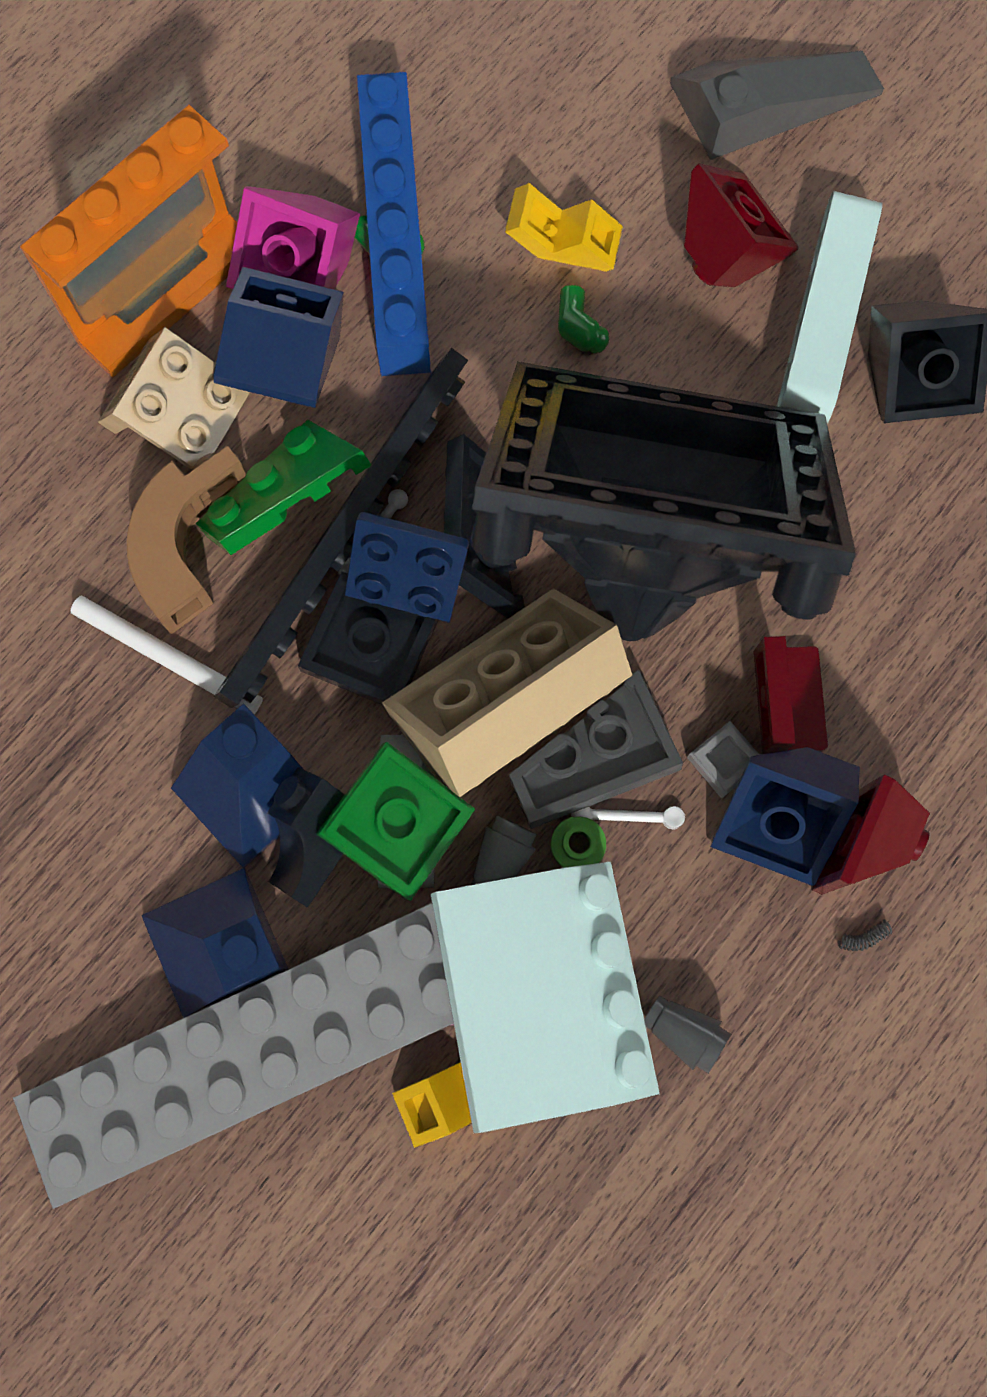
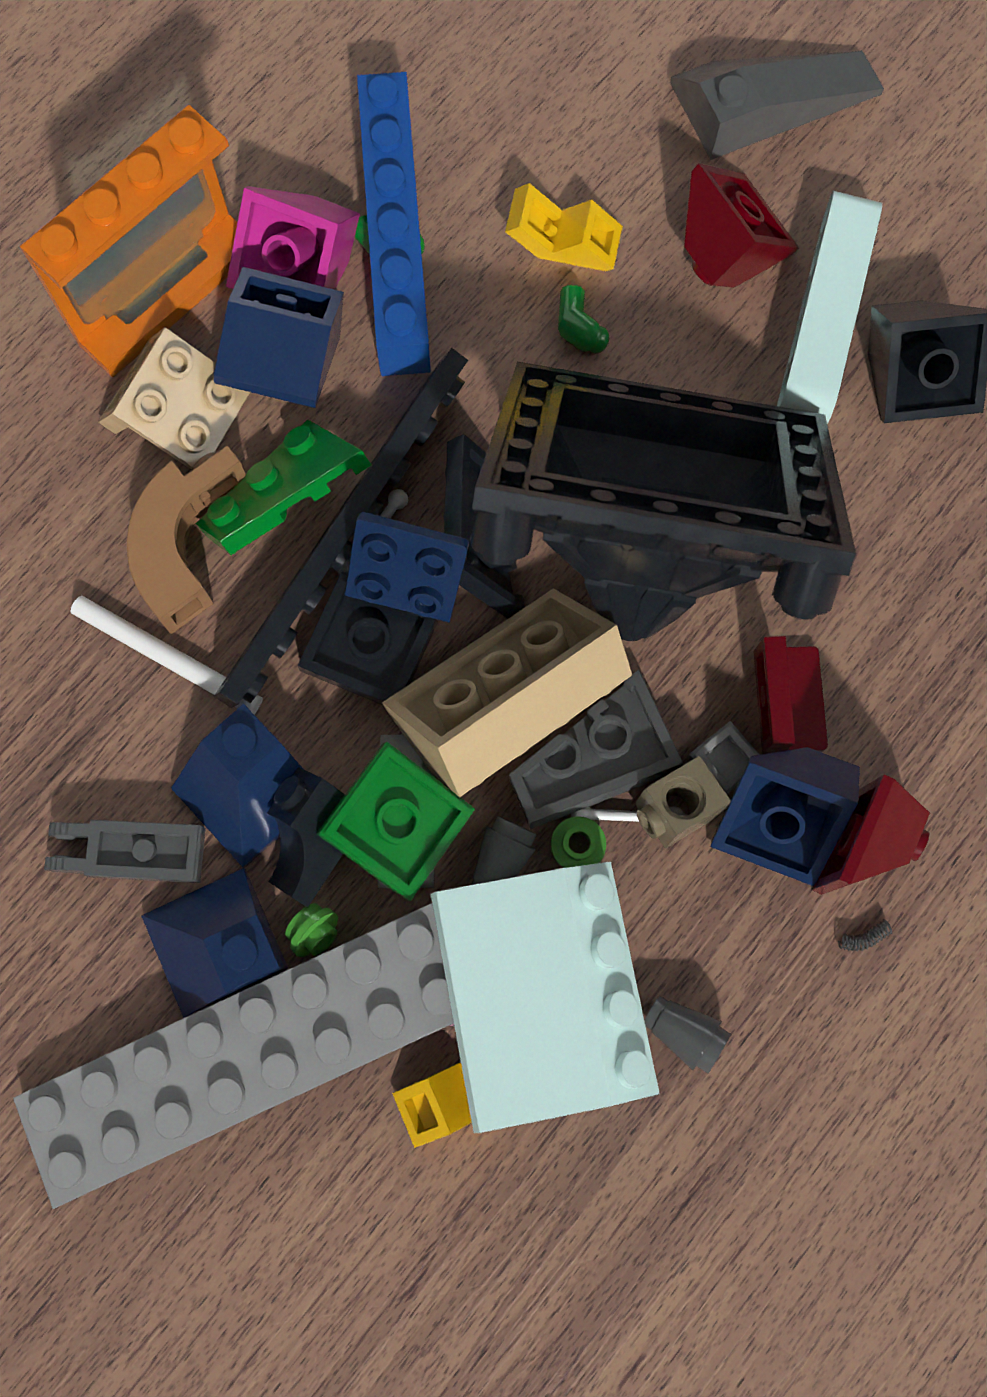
none -> dark grey hinge [44,820,206,883]
none -> bright green plate [285,903,338,957]
none -> dark tan brick [635,756,732,849]

